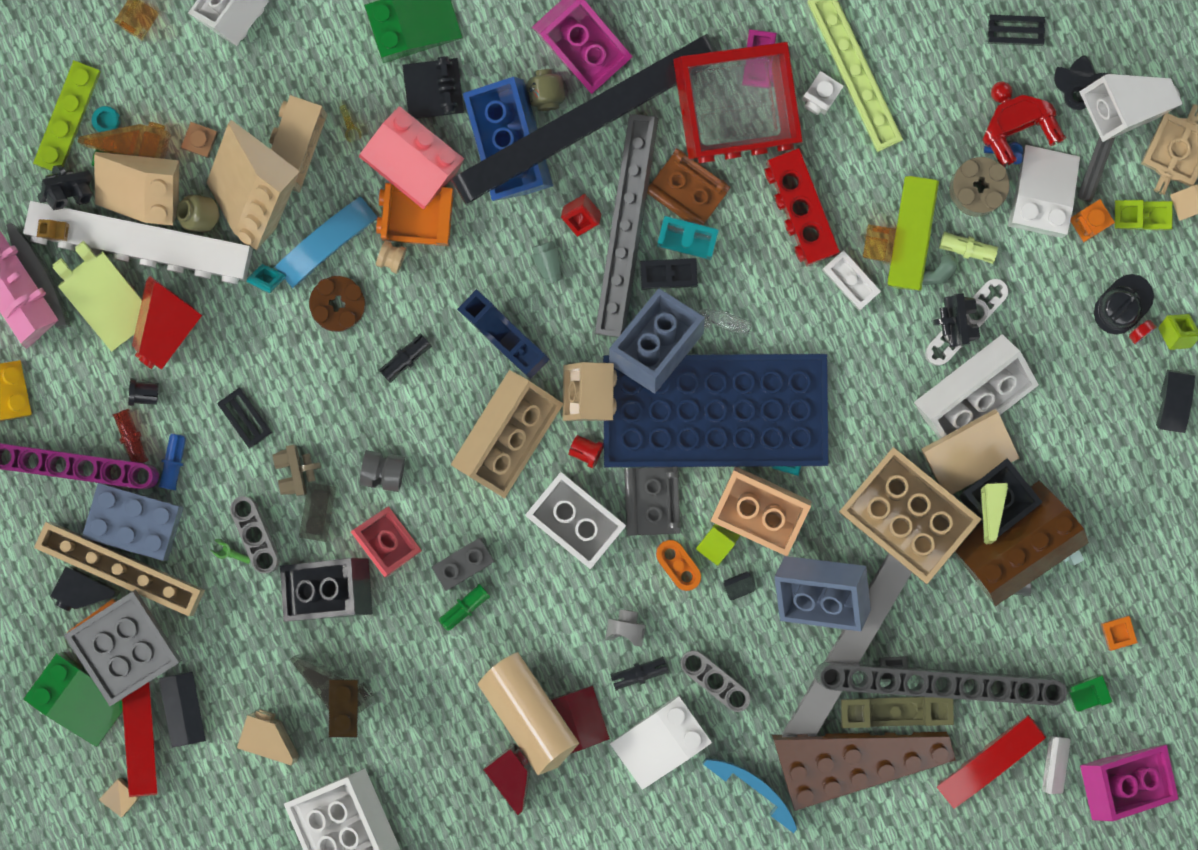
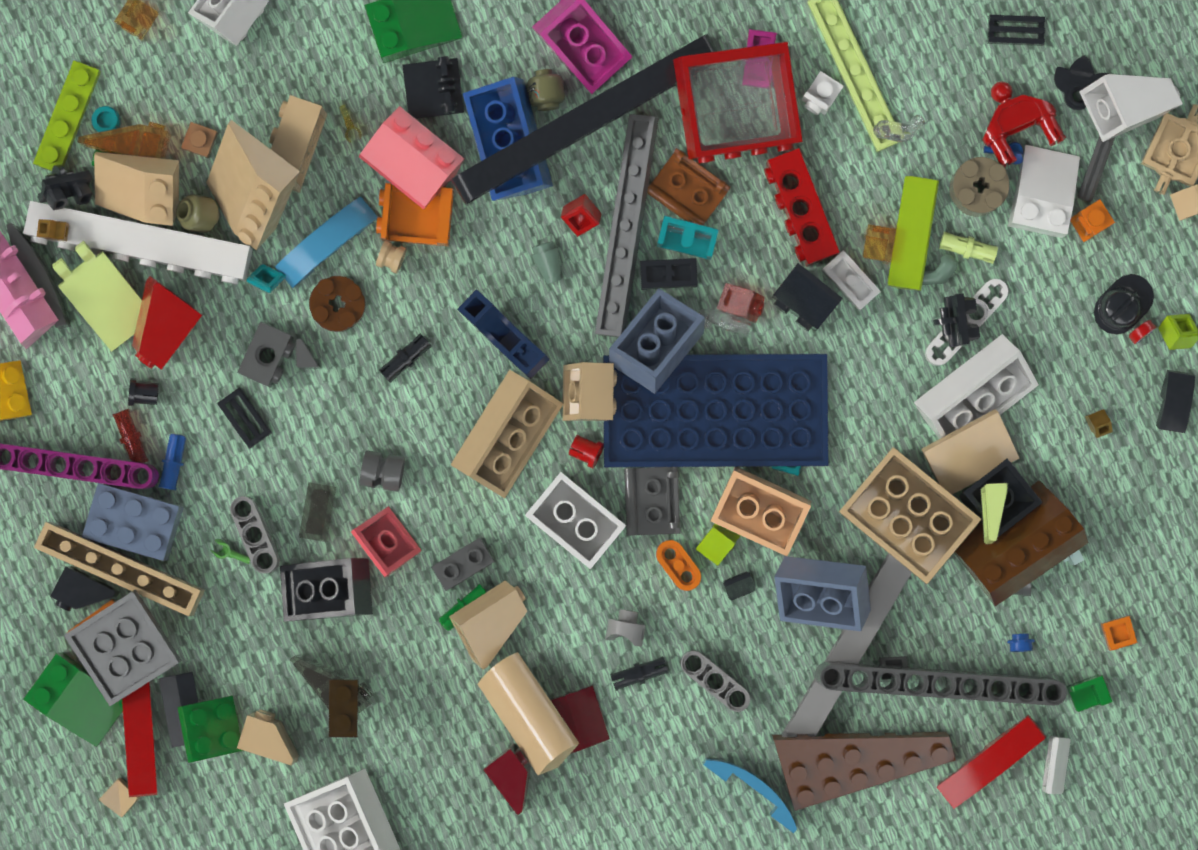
dark tan hips [272,445,321,496] -> none
white slope [610,695,712,790] -> none
olive slope [841,697,954,728] -> none
dark pink slope [1080,745,1179,821] -> none
lime slope [1115,200,1173,230] -> none
none -> green plate [177,695,244,763]
none -> dark grey brick [237,322,295,388]
none -> dark grey slope [296,339,320,369]
none -> tan slope [449,581,527,670]
none -> clear red bracket [716,283,765,323]
none -> black slope [772,263,843,332]
none -> clear arm [873,115,925,142]
none -> blue plate [1007,634,1035,652]
none -> pearl gold piece [1085,409,1113,438]

